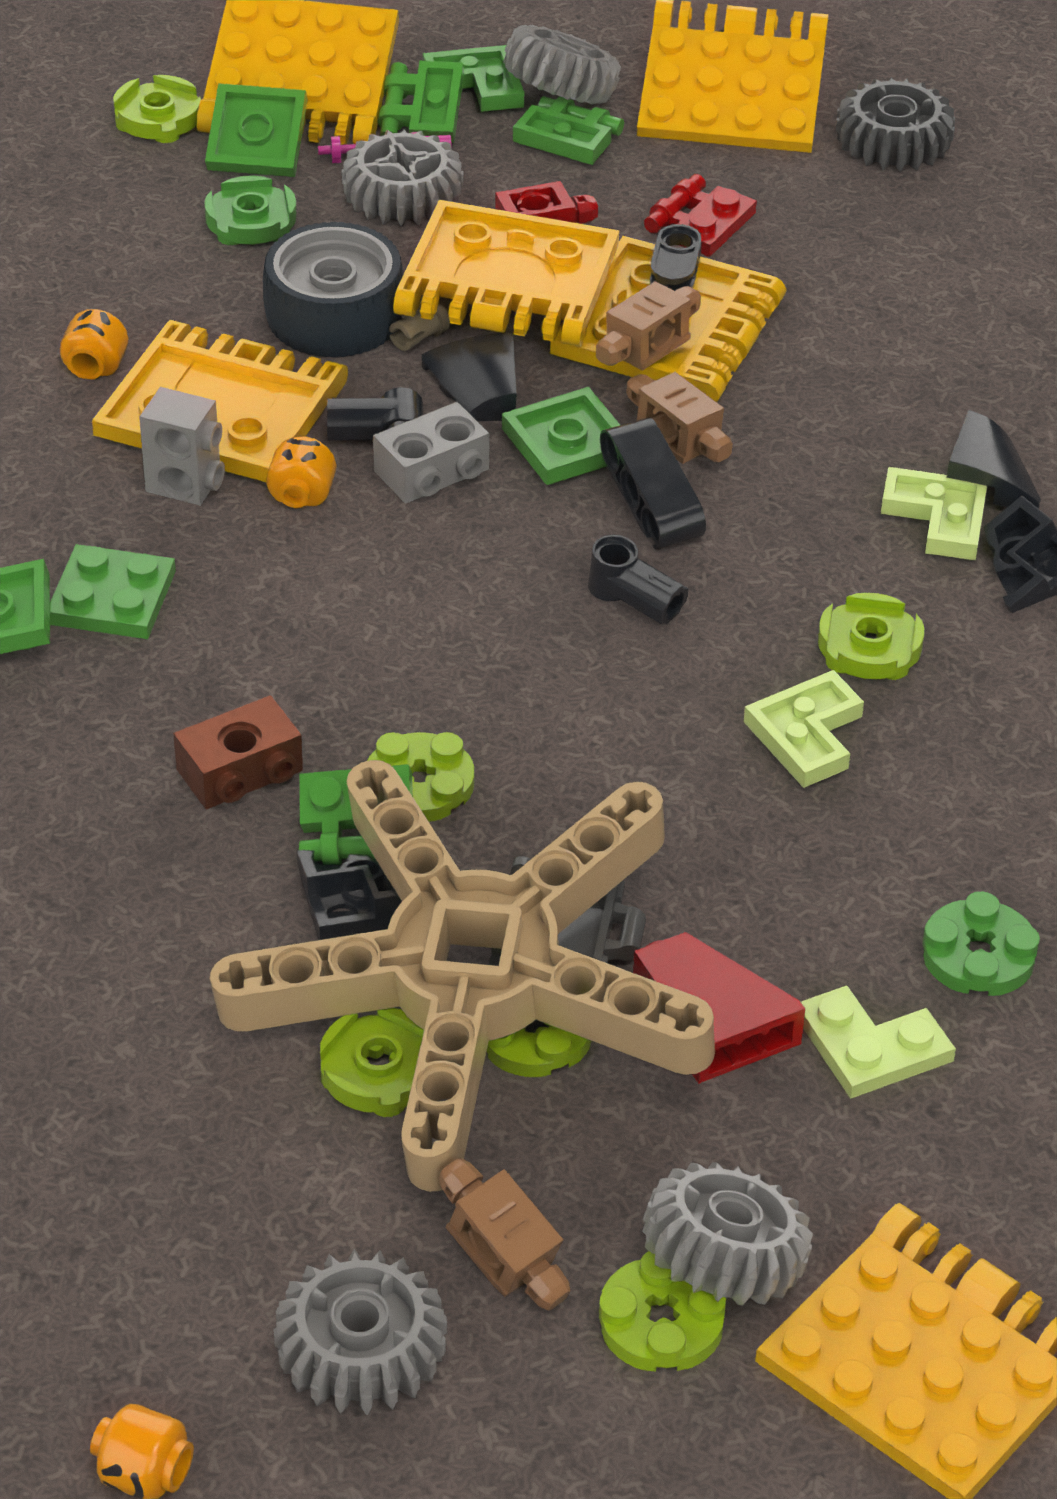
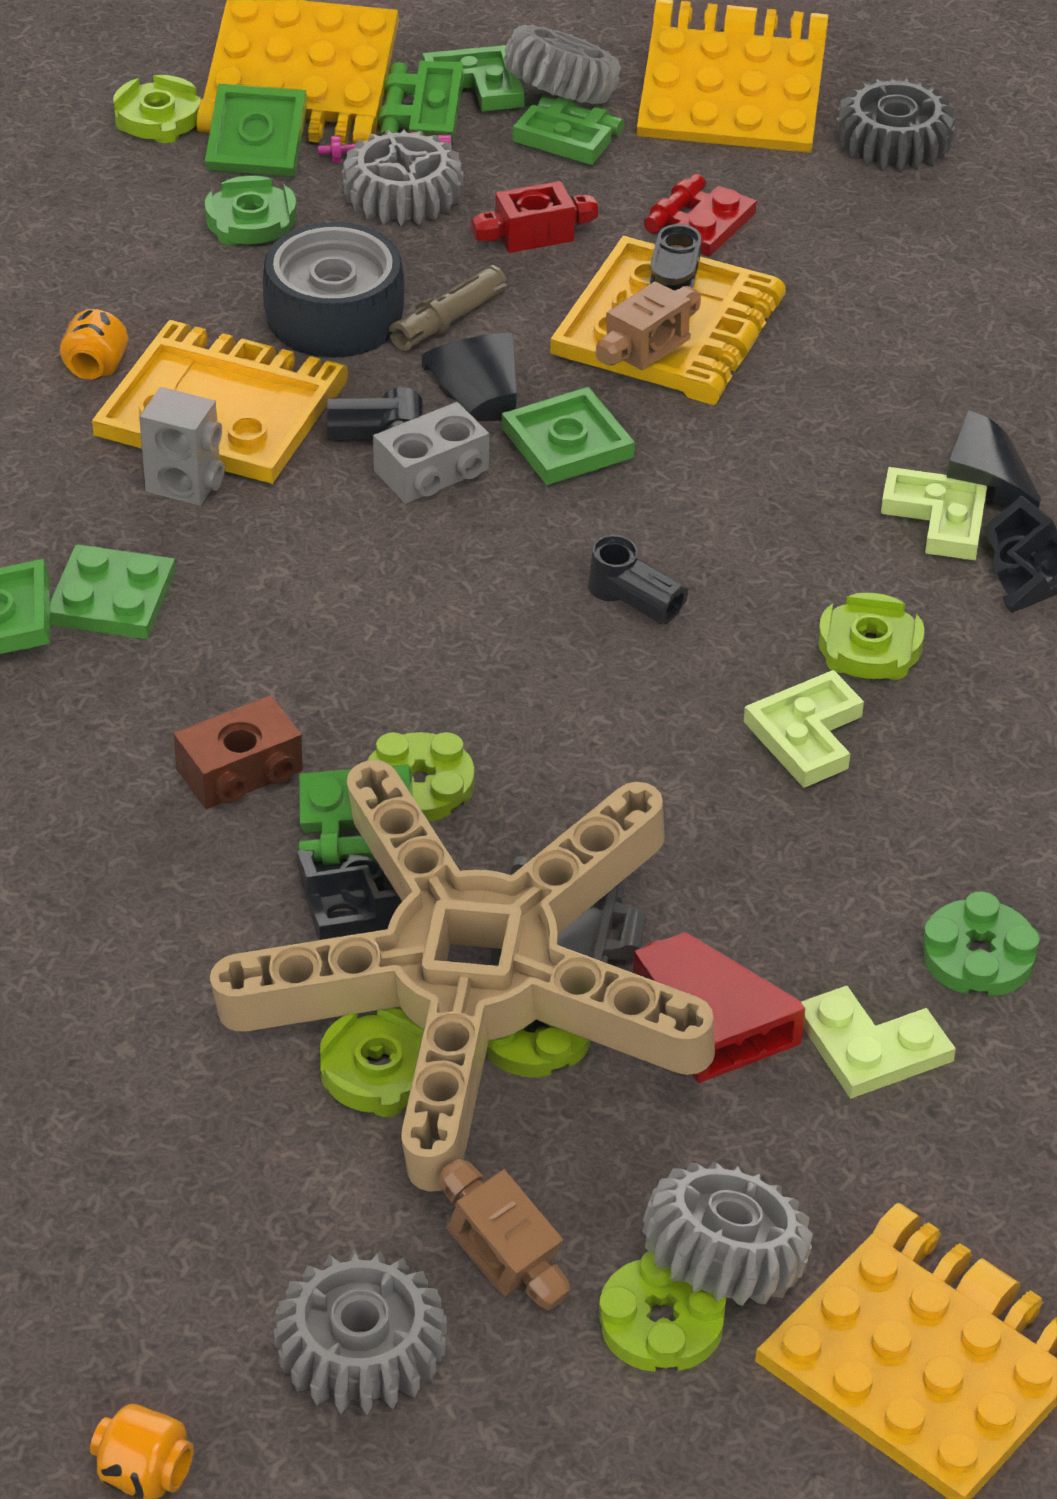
light orange head [266,436,337,508] -> none
yellow hinge [393,200,619,347] -> none
black beam [600,417,706,549] -> none
medium nougat piece [626,372,733,464] -> none

